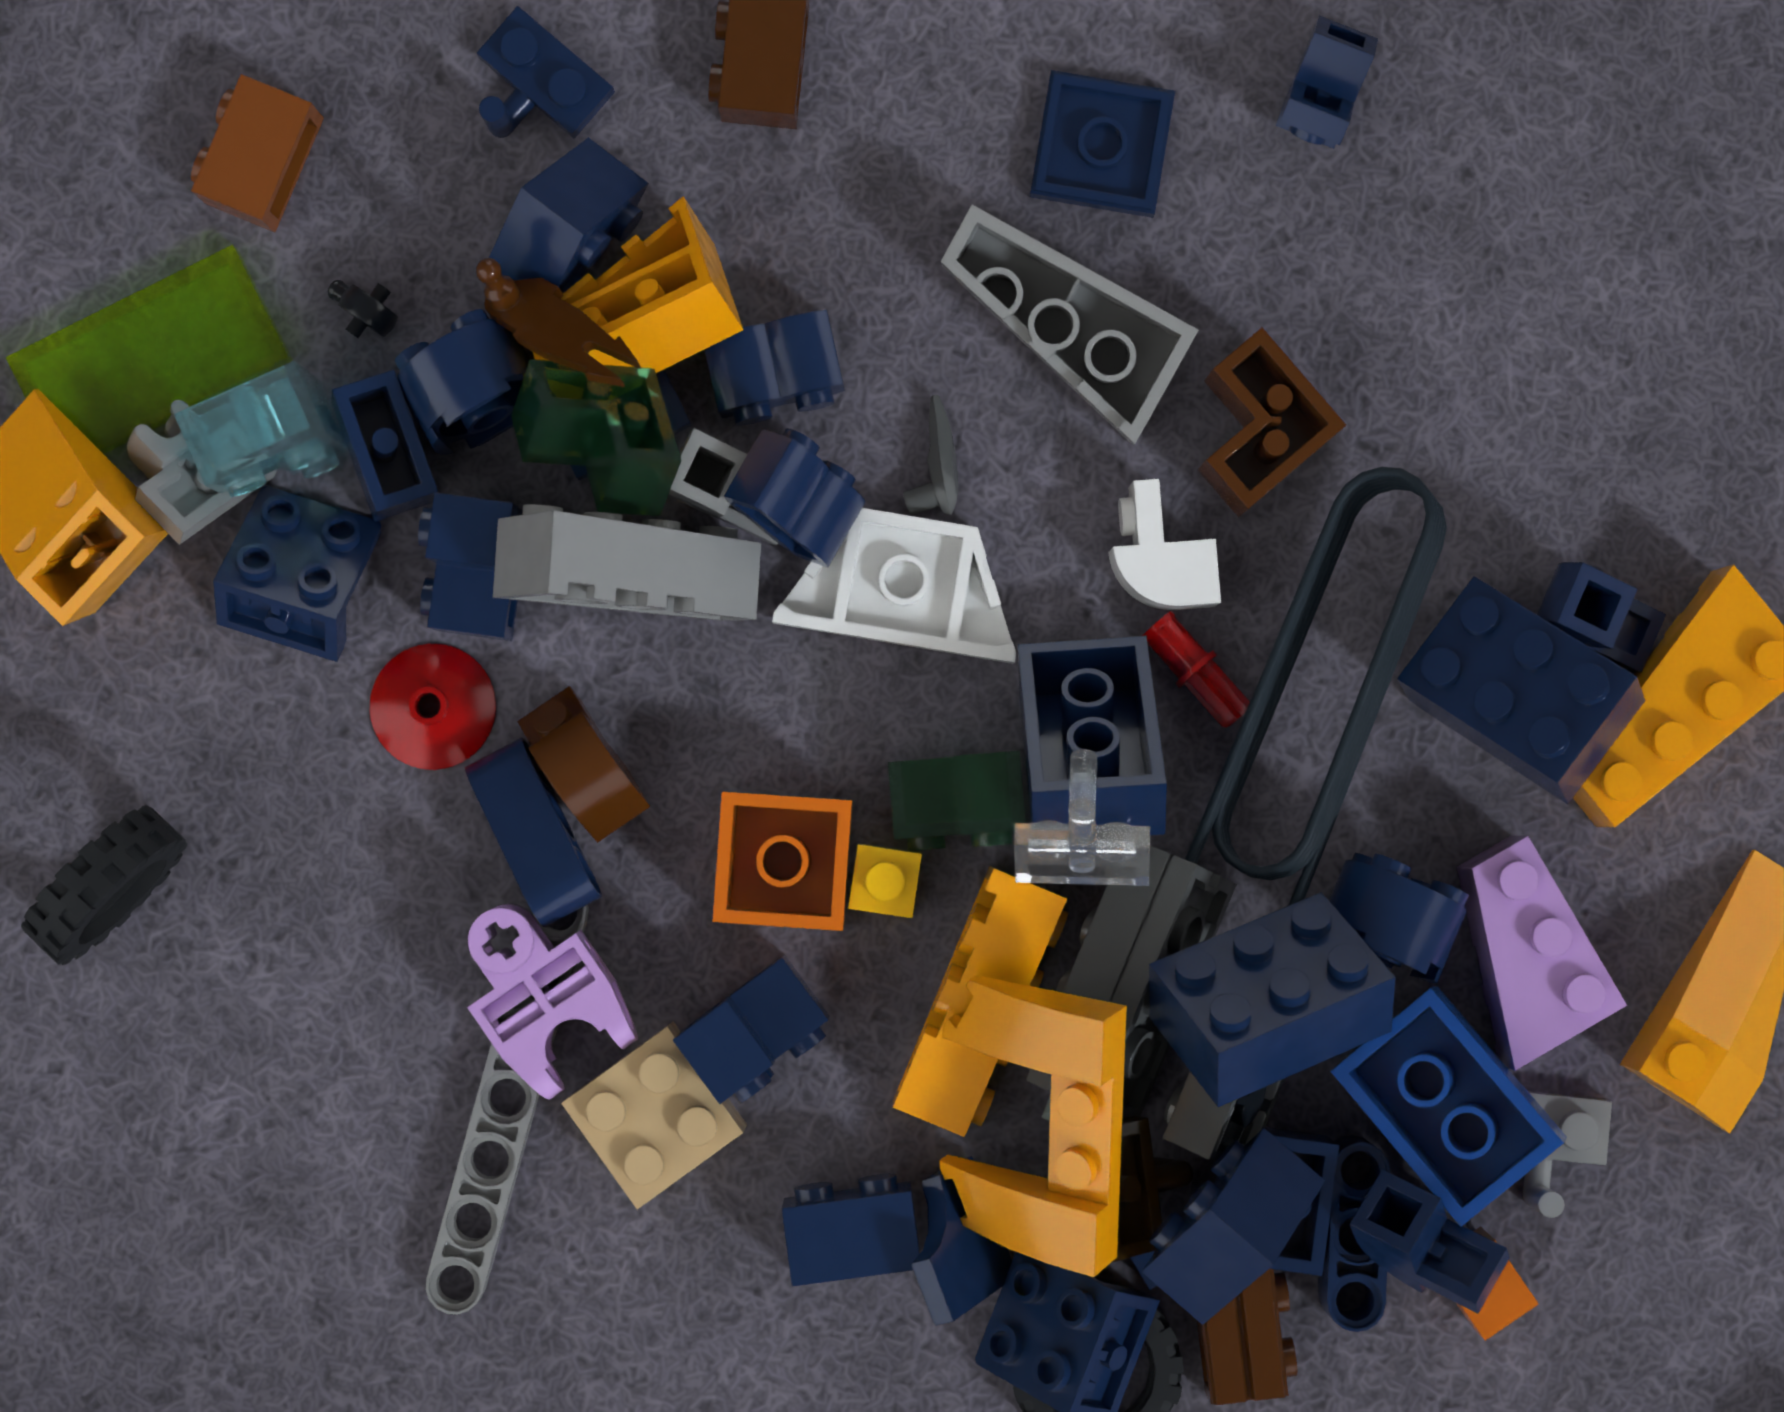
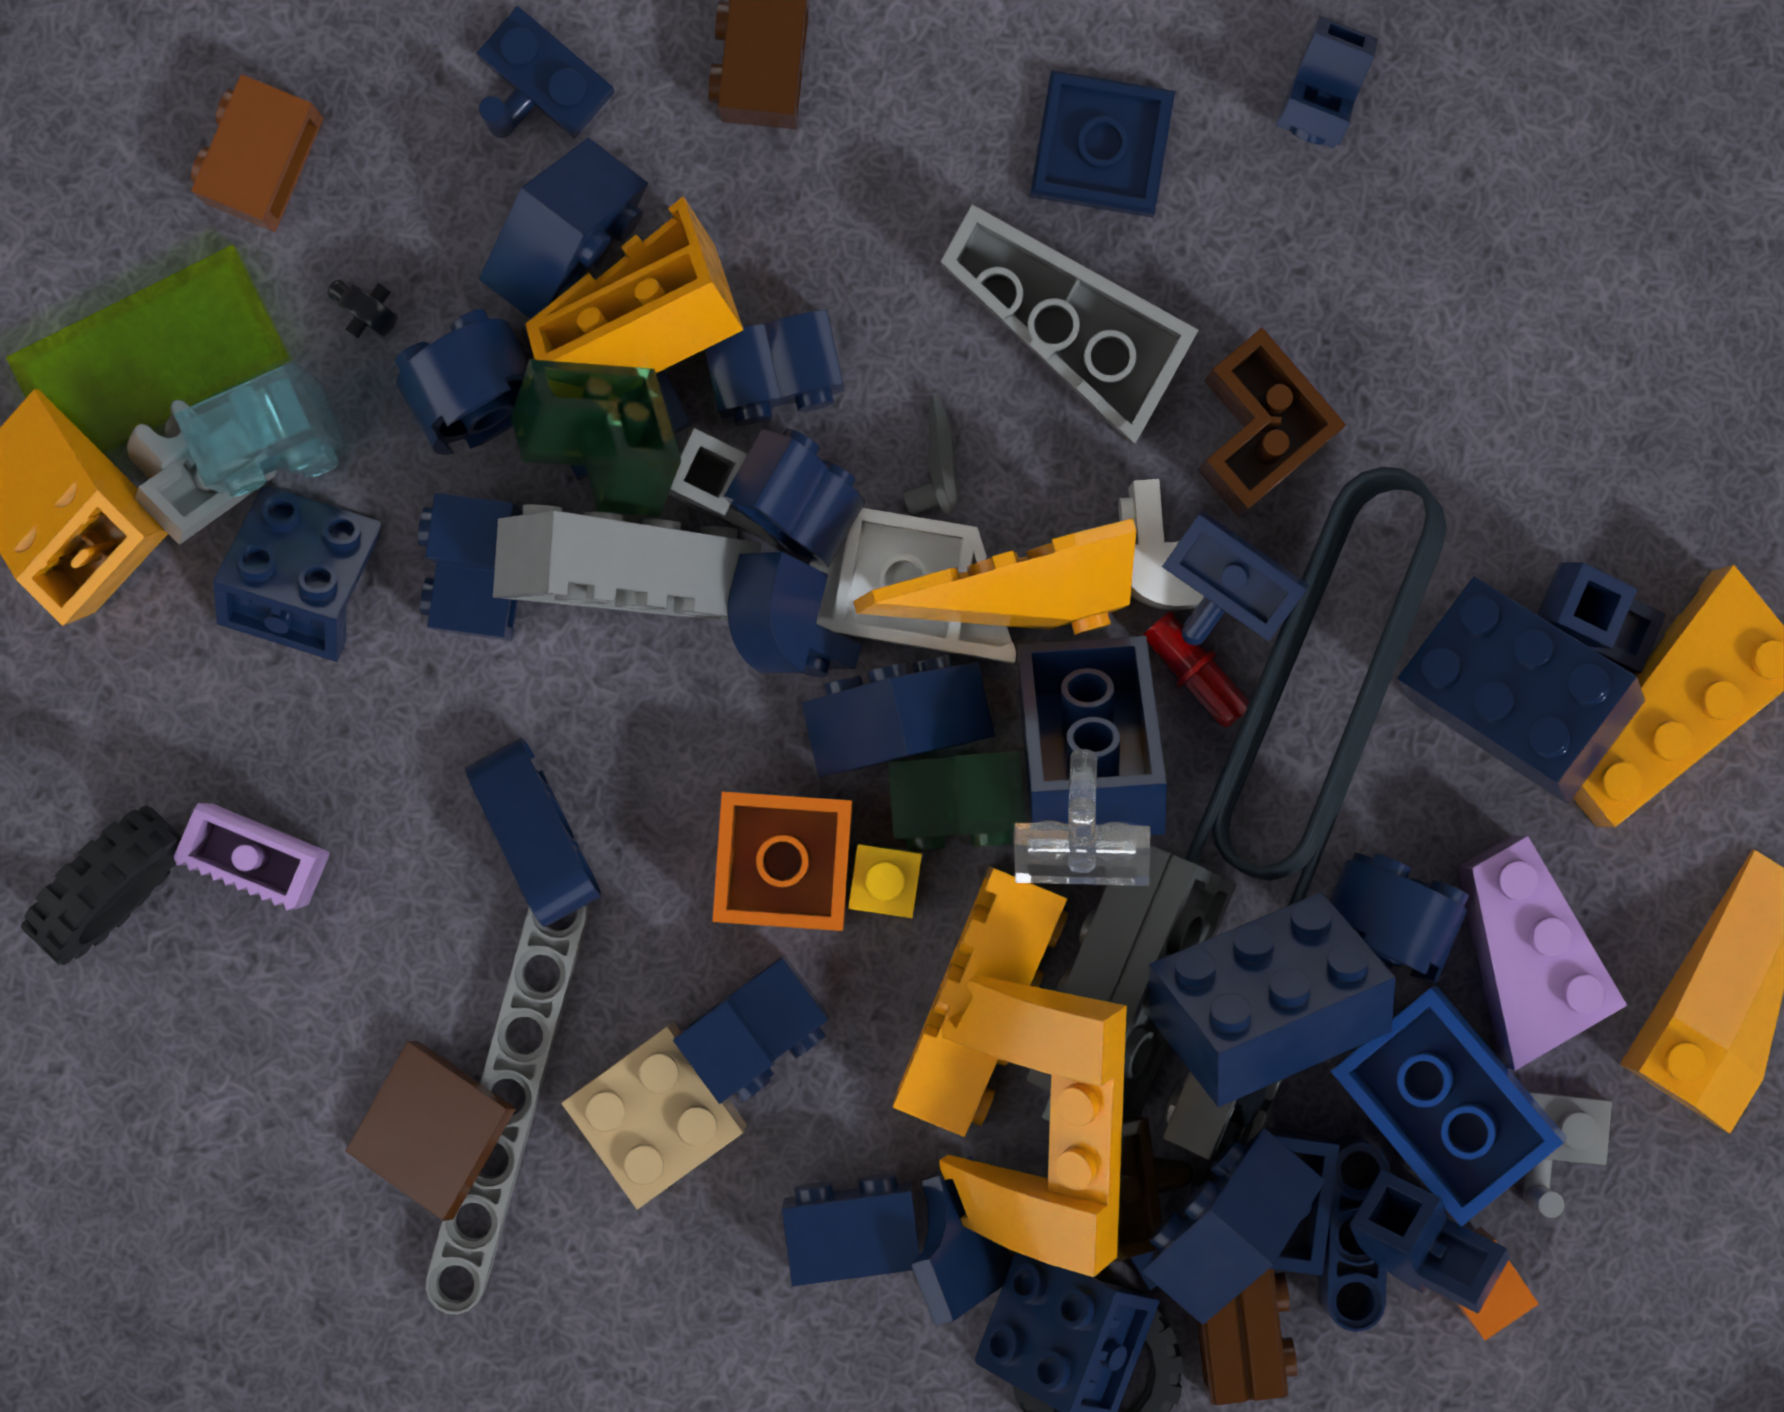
dark blue brick [331,370,438,522] -> none
red dish [370,644,496,770] -> none
lavender piece [467,904,638,1100] -> none
reddish brown piece [476,258,642,387] -> none
reddish brown brick [517,686,650,843] -> none
none -> lavender brick [174,803,330,911]
none -> reddish brown tile [345,1041,516,1221]
none -> dark blue brick [728,552,861,677]
none -> dark blue brick [801,655,995,778]
none -> light orange wedge [853,518,1136,635]
none -> dark blue plate [1162,510,1309,646]

